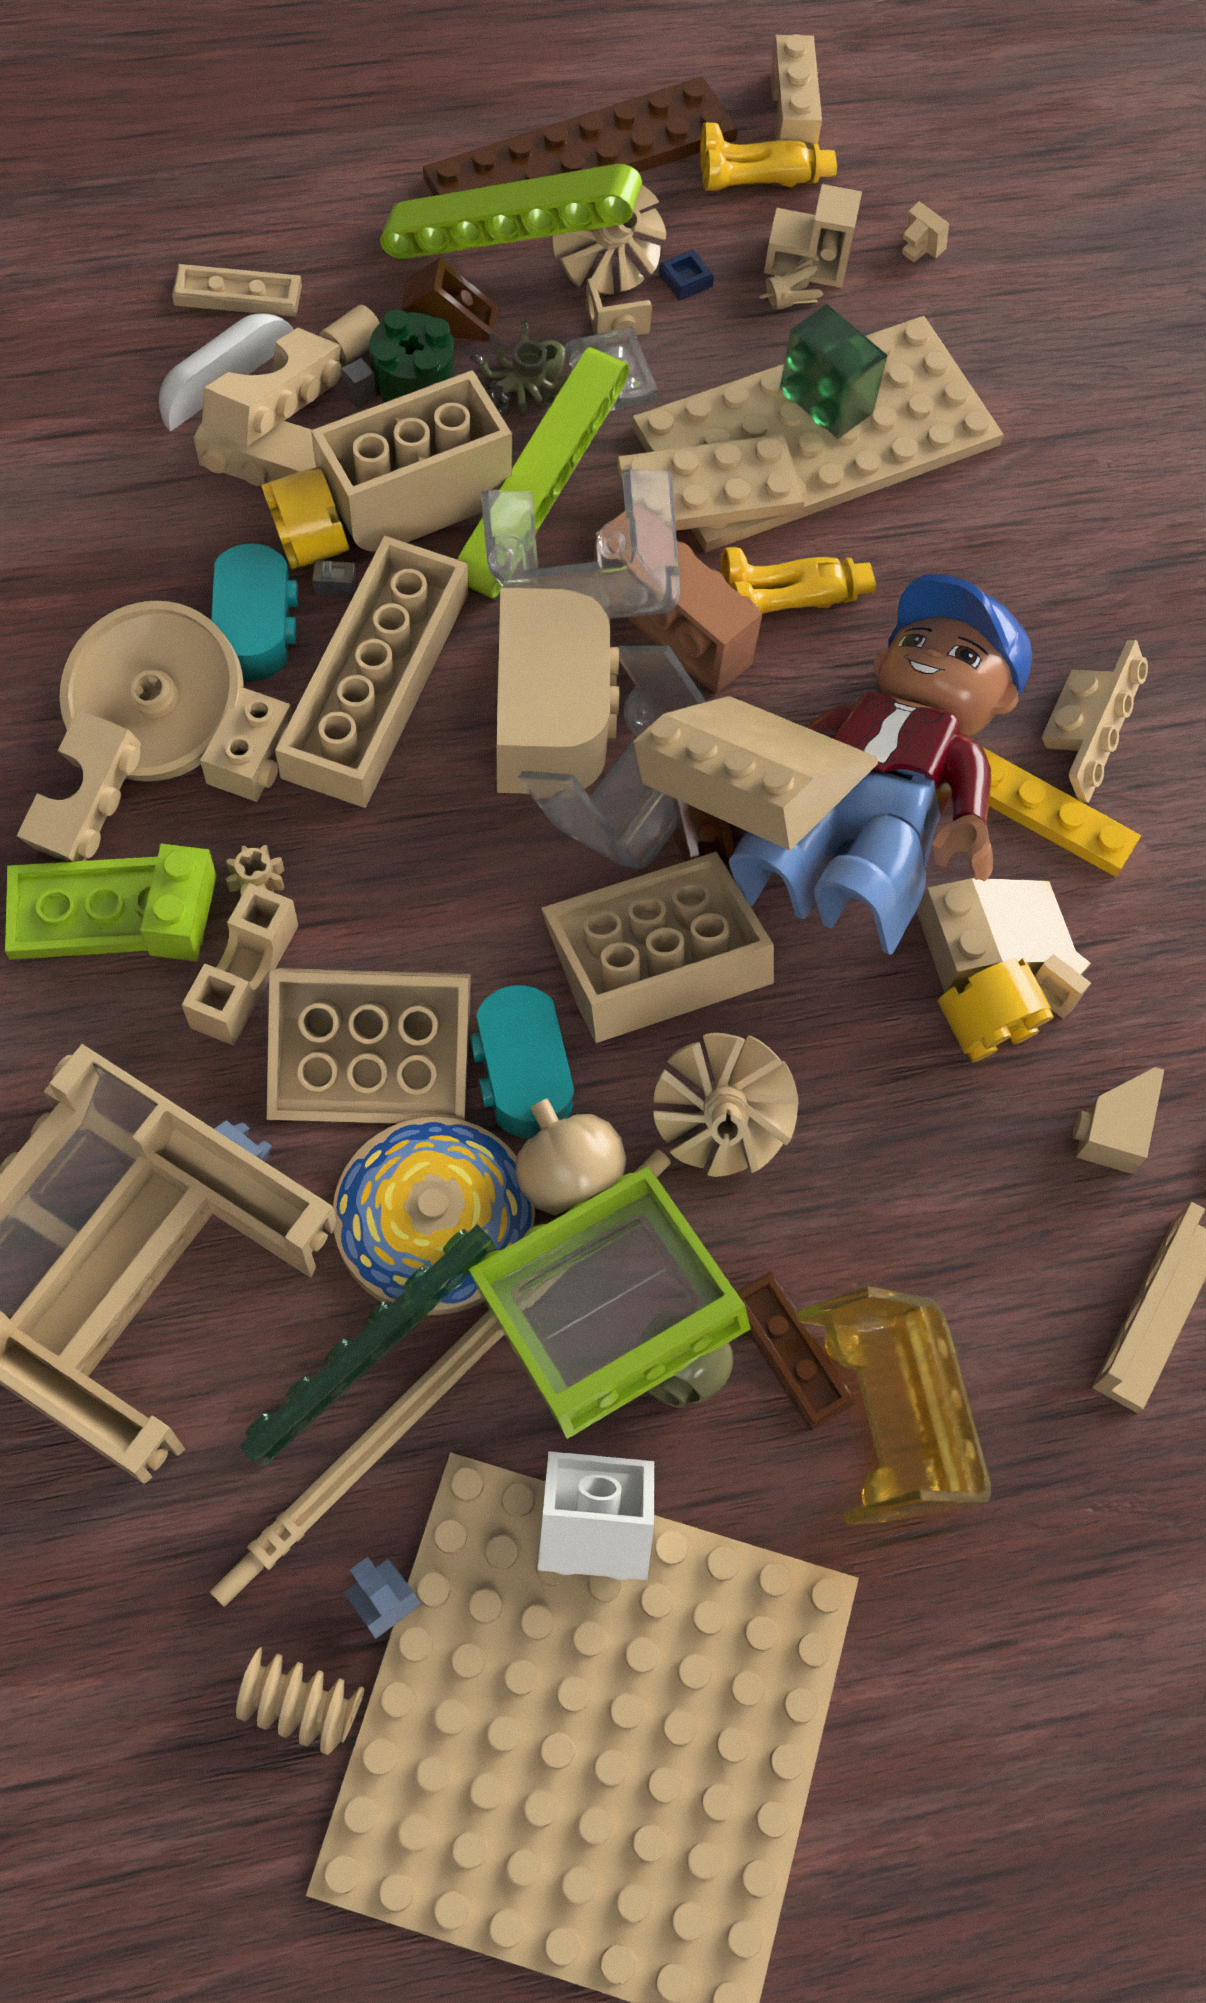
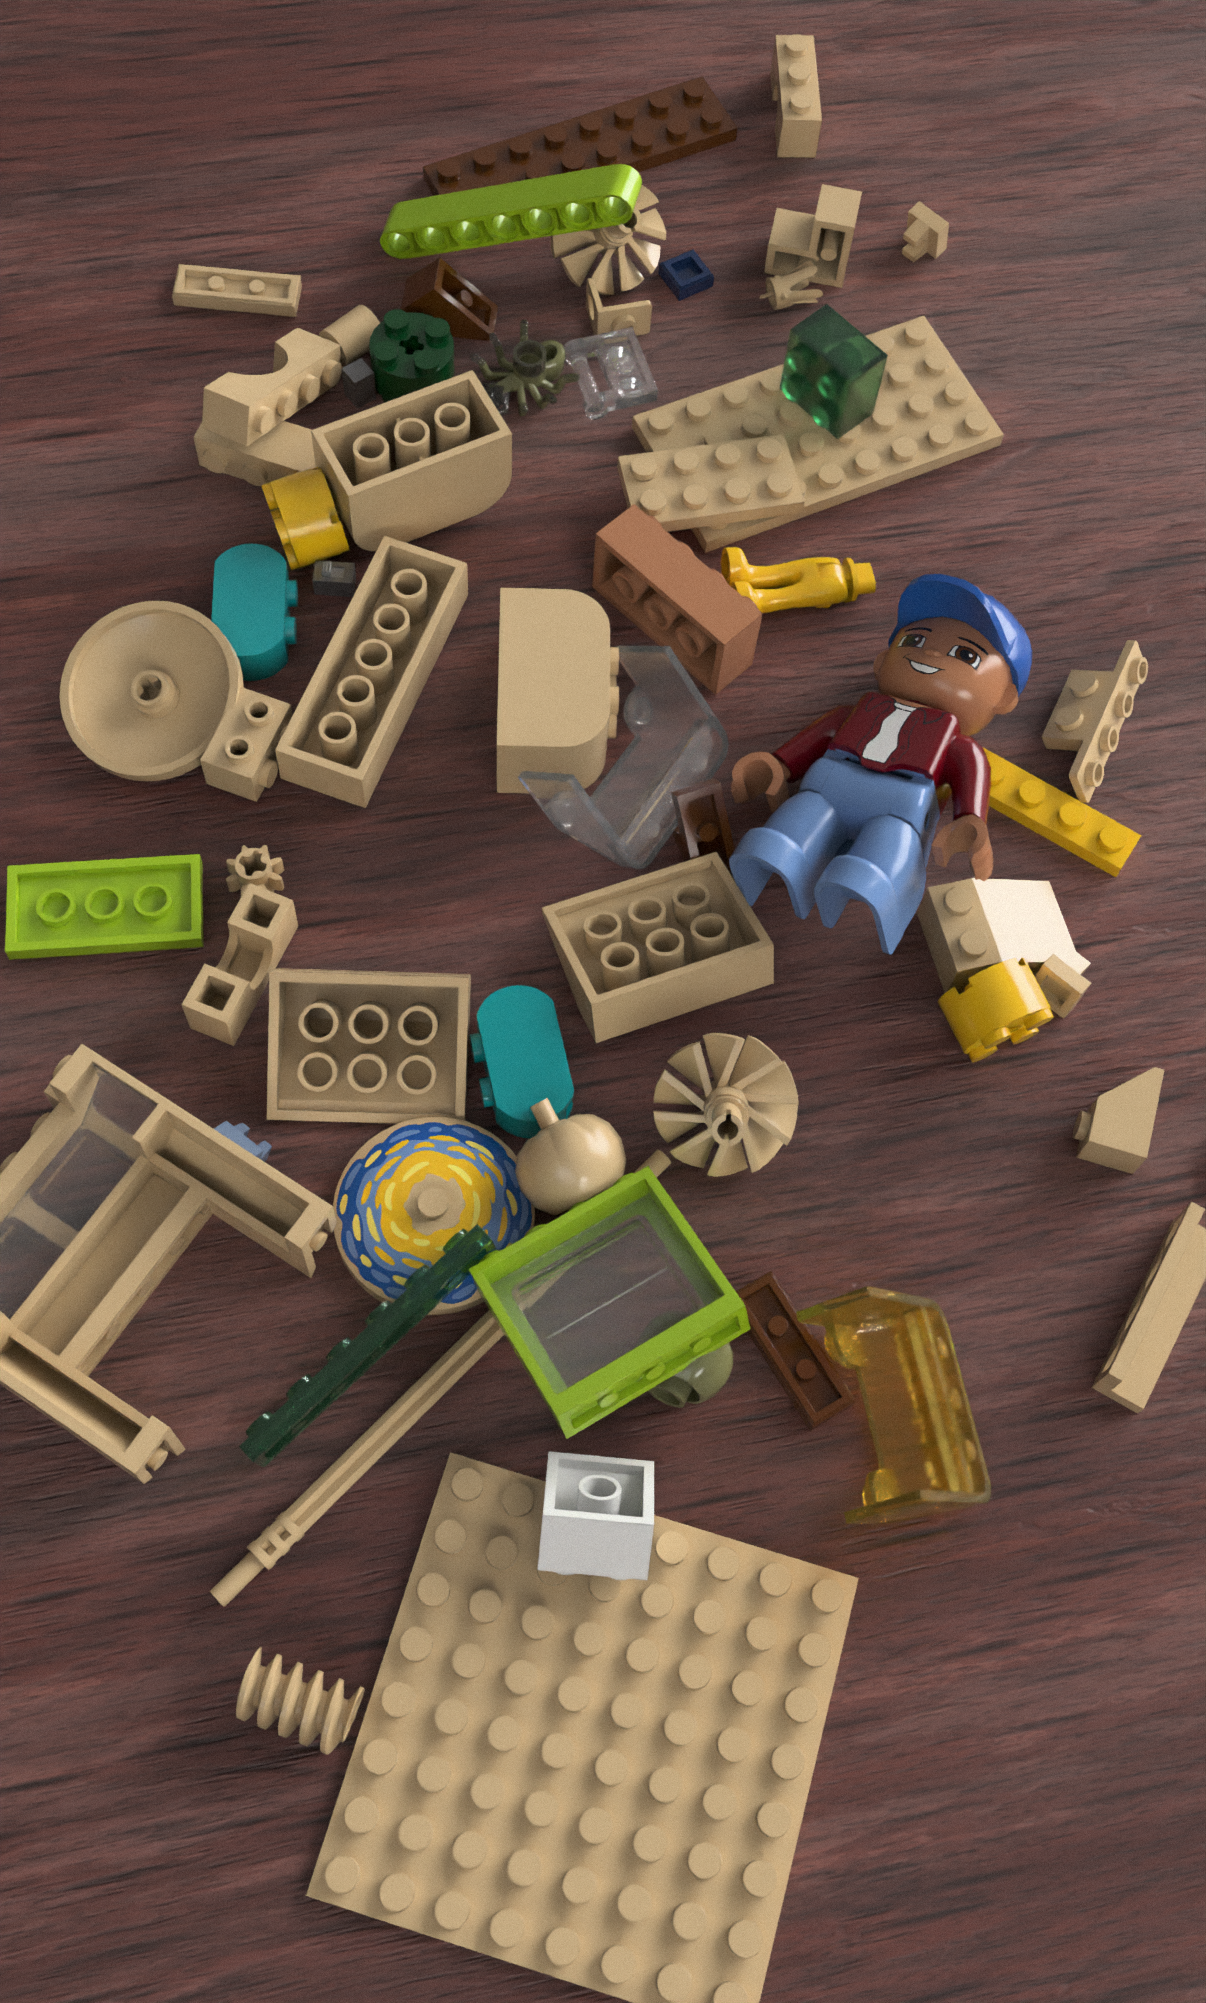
tan arch [17,709,141,862] -> none
lime brick [140,843,217,962] -> none
white brick [158,313,293,431] -> none
sand blue tile [343,1556,421,1639] -> none
lime beam [457,347,629,599] -> none
clear windscreen [481,469,680,620] -> none
tan slope [633,696,878,851] -> none
yellow piece [700,123,837,191] -> none

